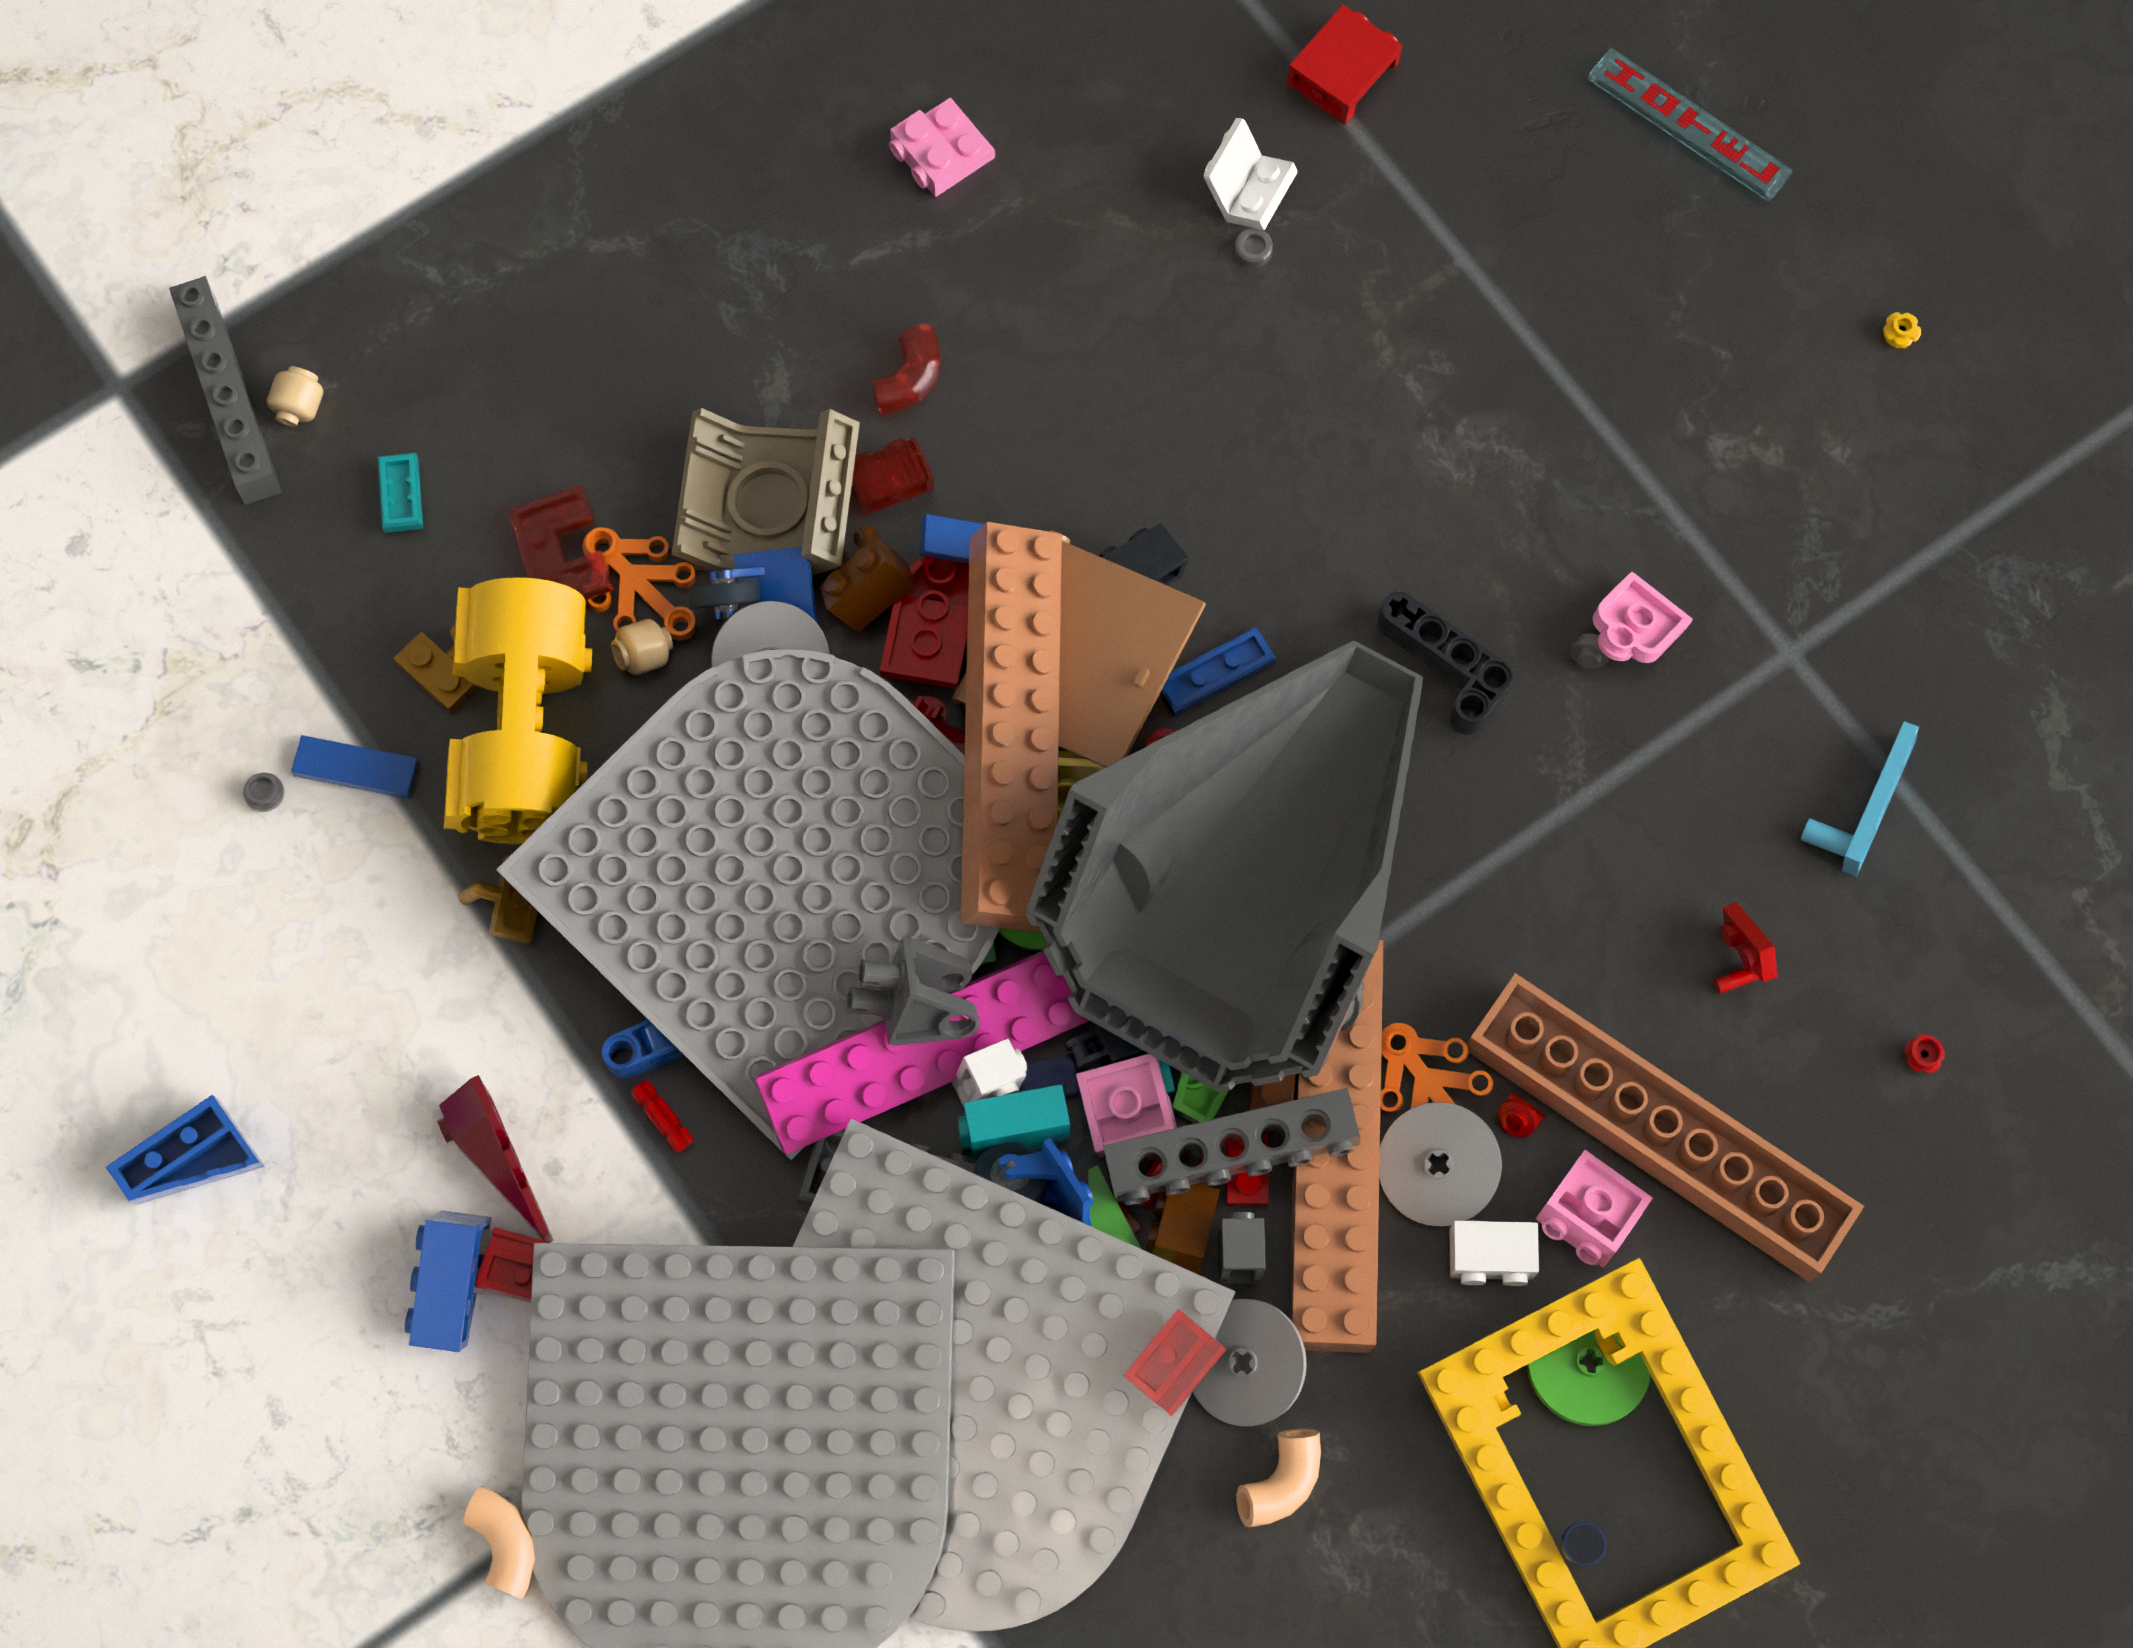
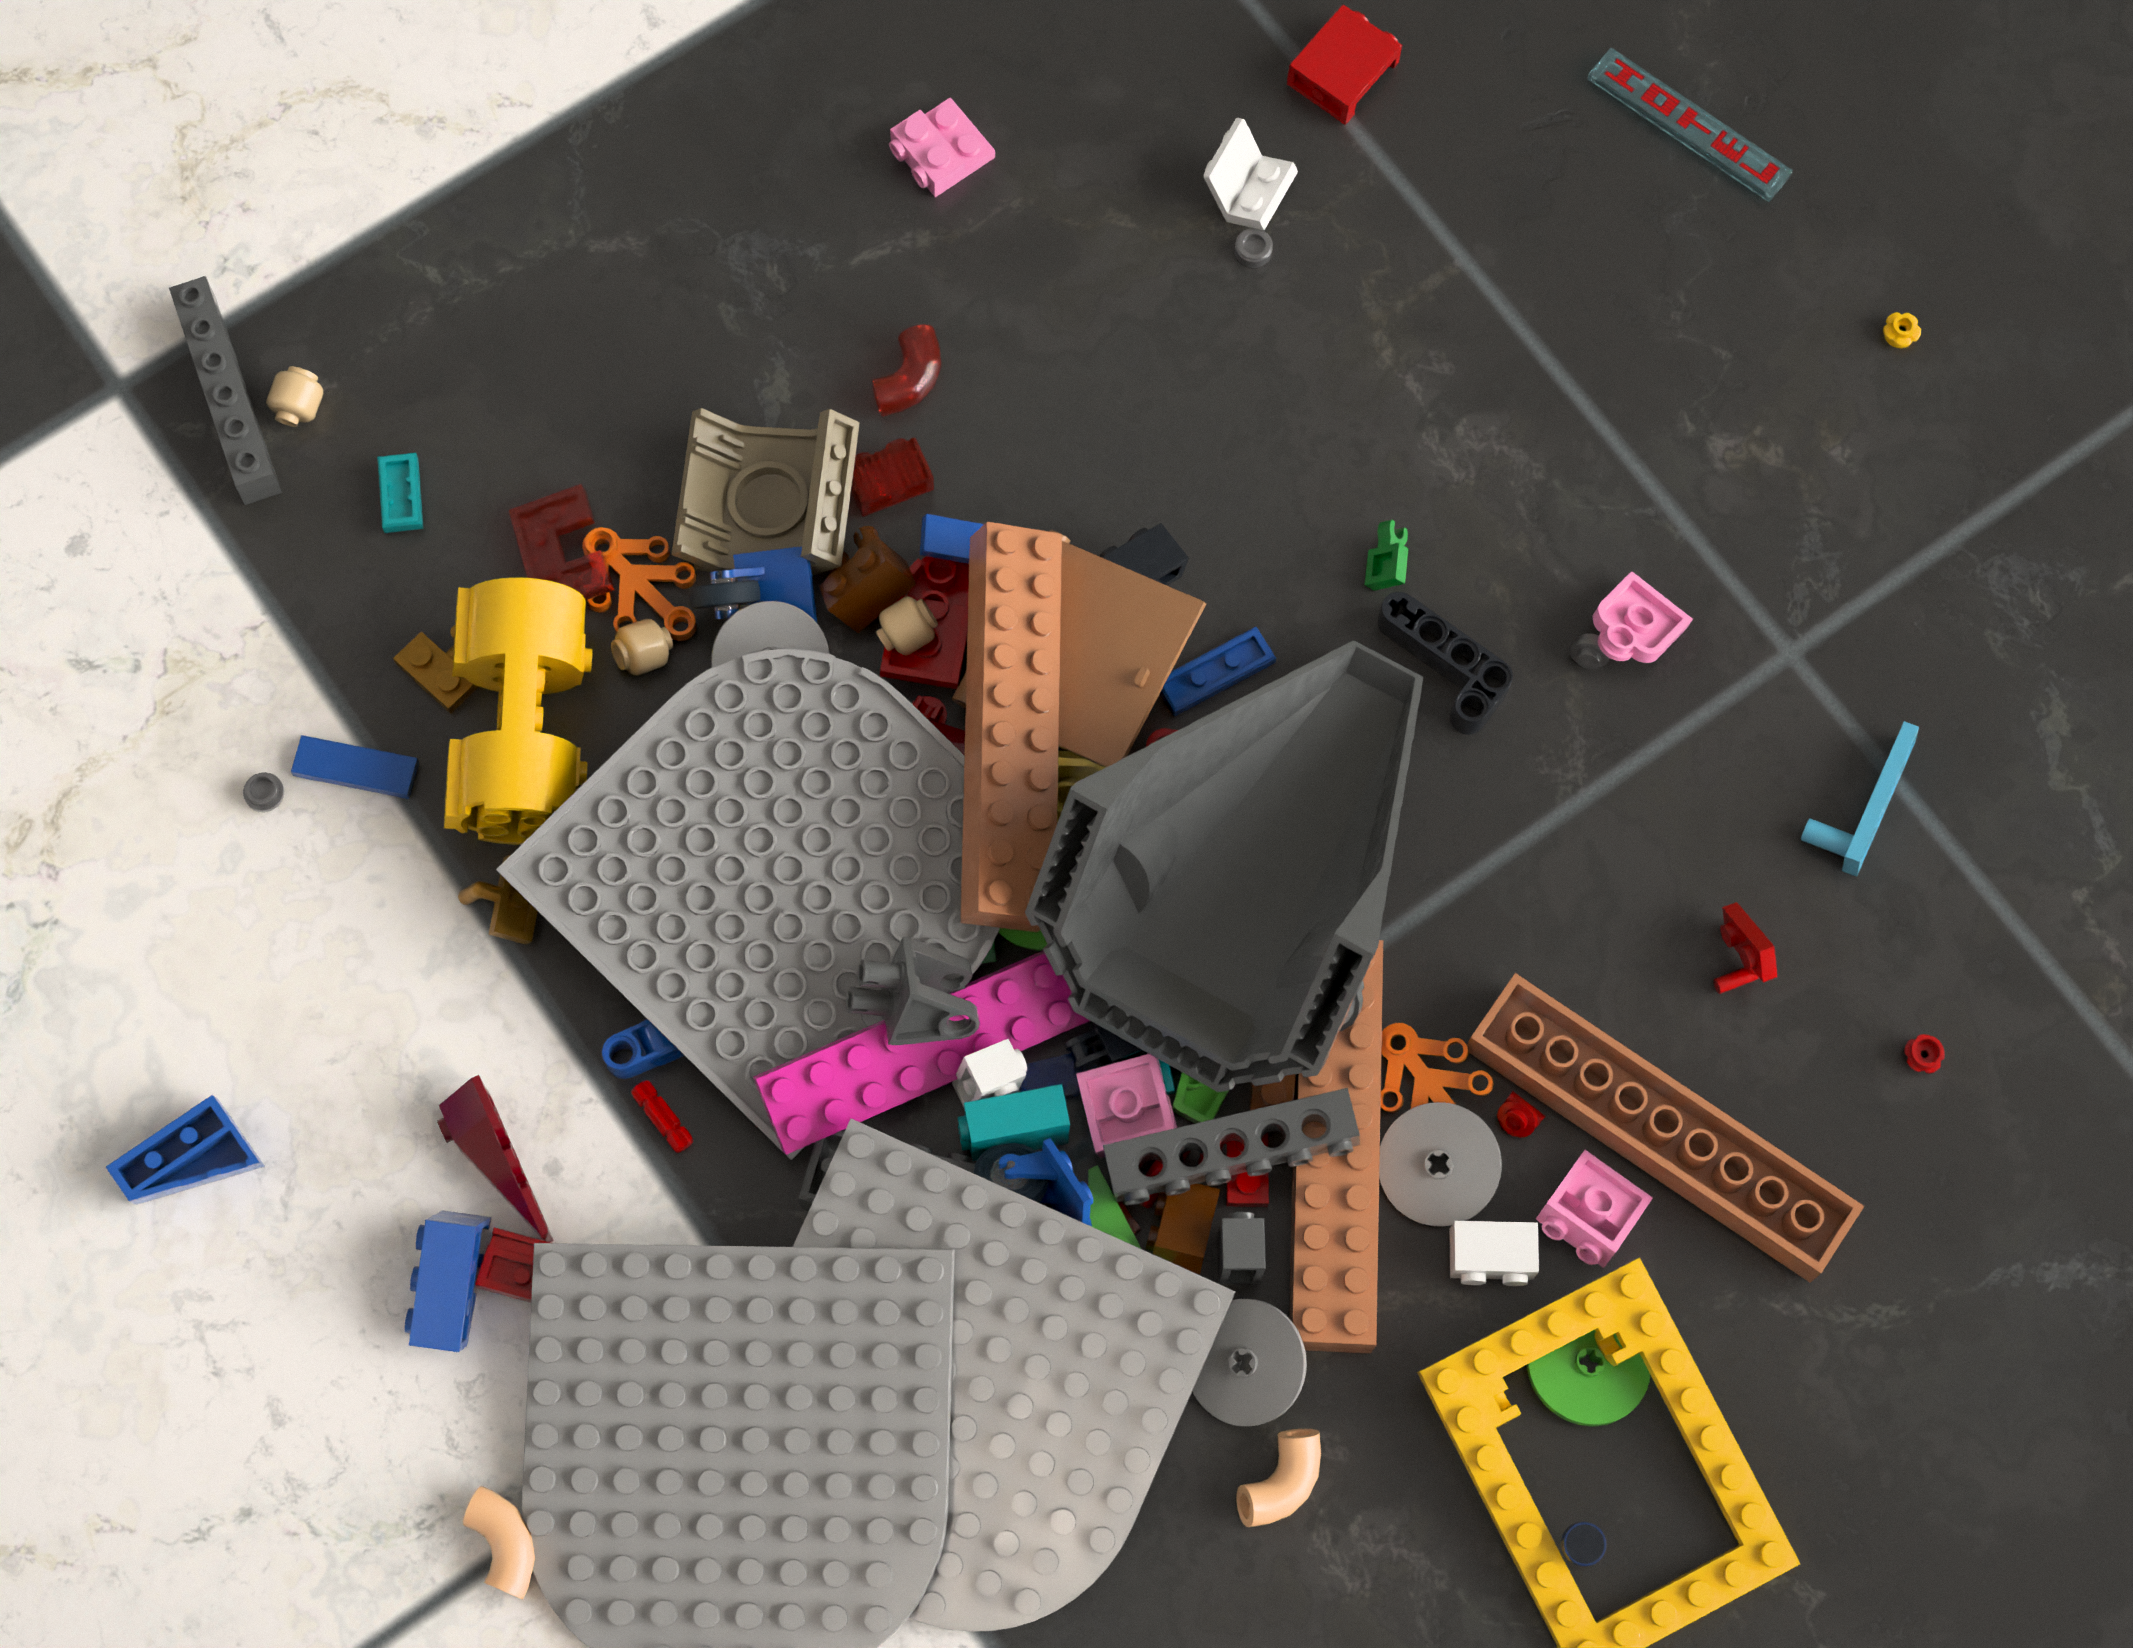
plate [1123,1309,1227,1416] -> none
none -> tan head [876,596,938,656]
none -> green plate [1365,520,1409,591]

